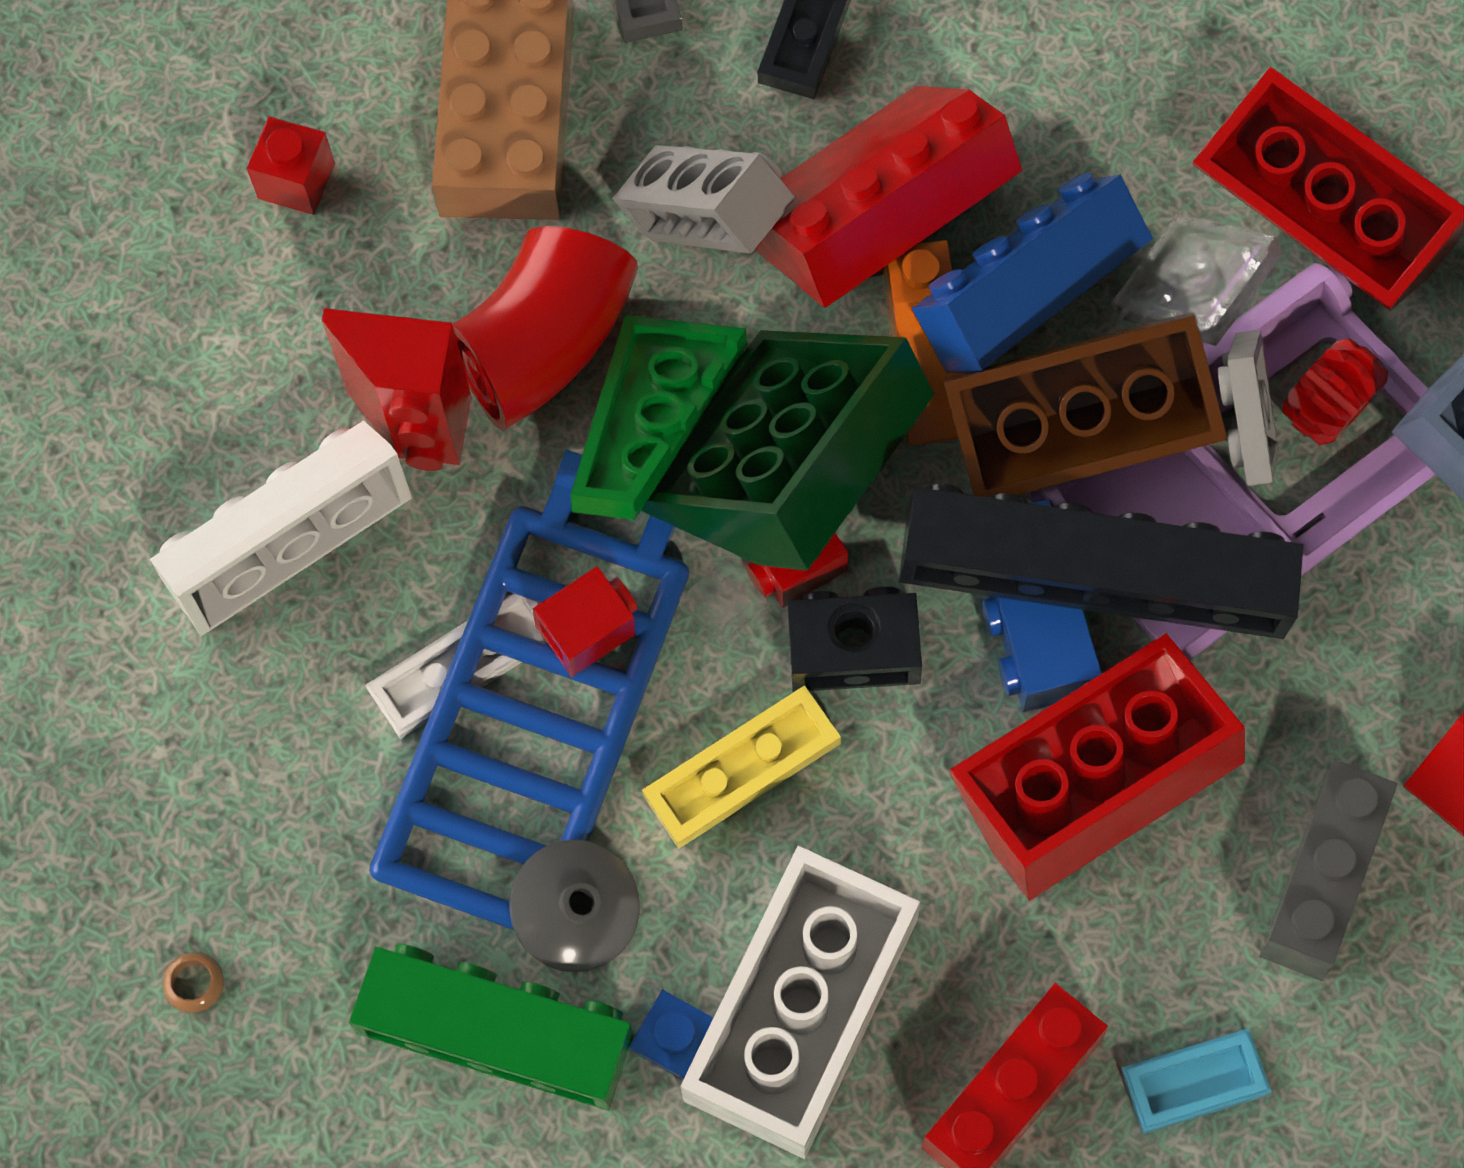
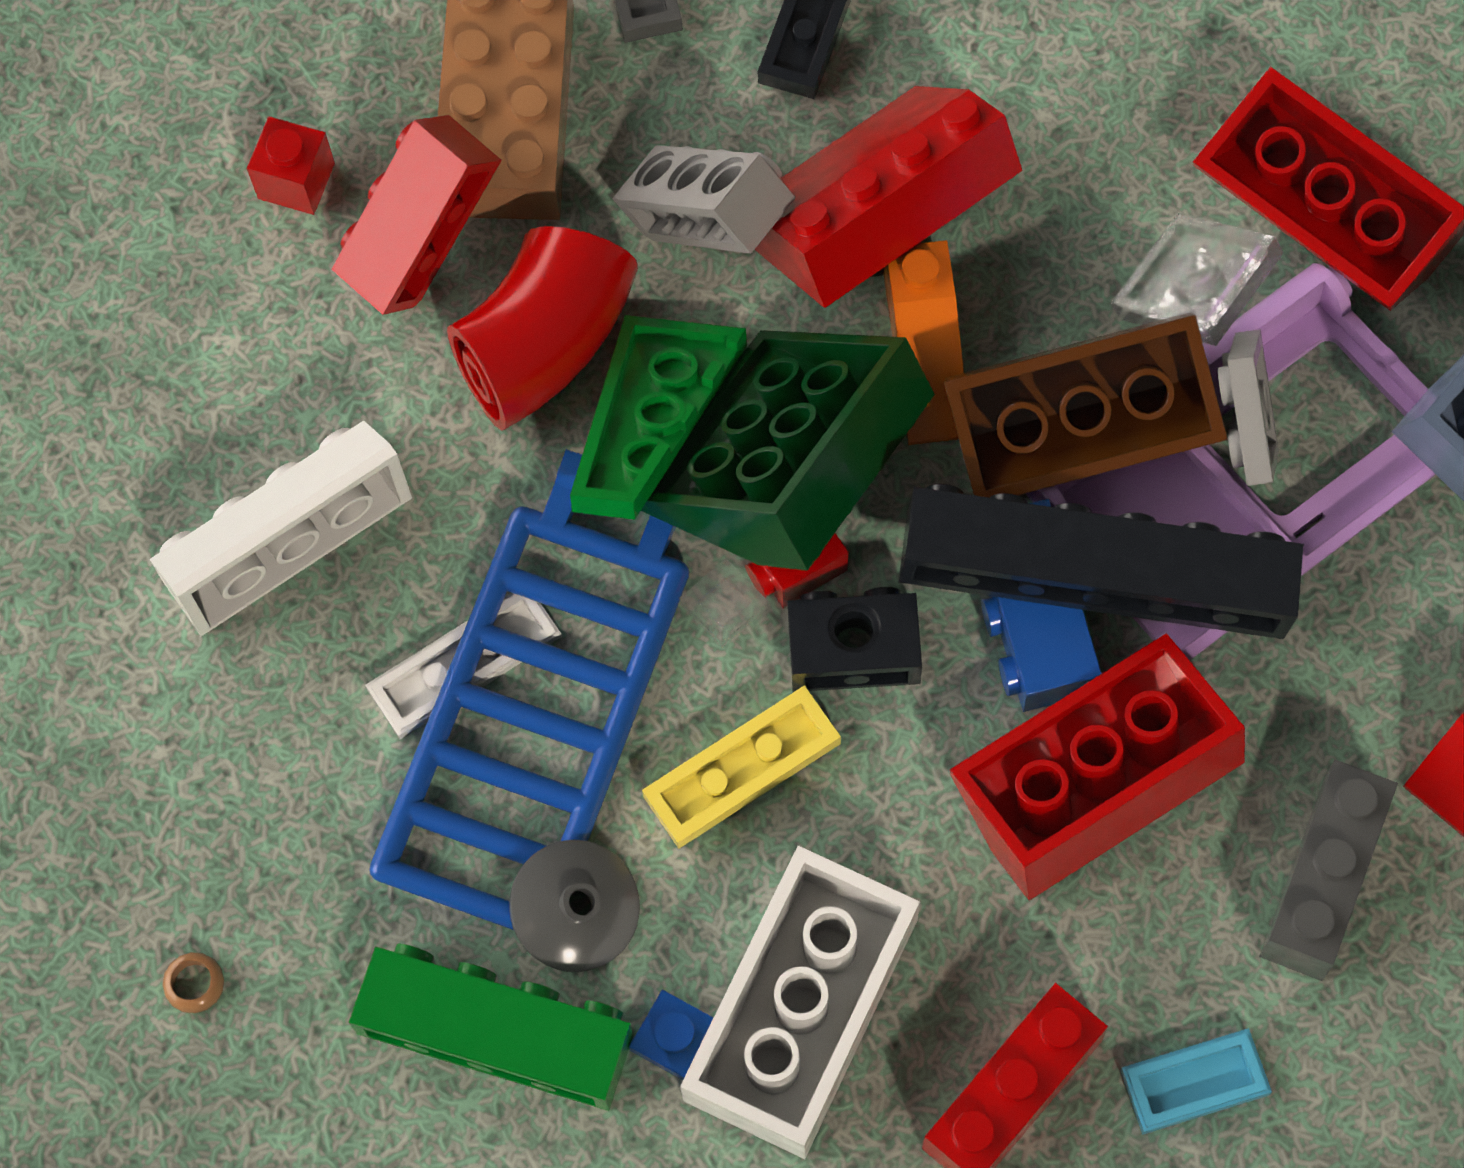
red slope [322,308,472,471] -> none
red brick [533,566,638,678] -> none
blue brick [912,173,1153,373] -> none
red gear [1282,338,1389,446] -> none
none -> brick [331,115,502,315]

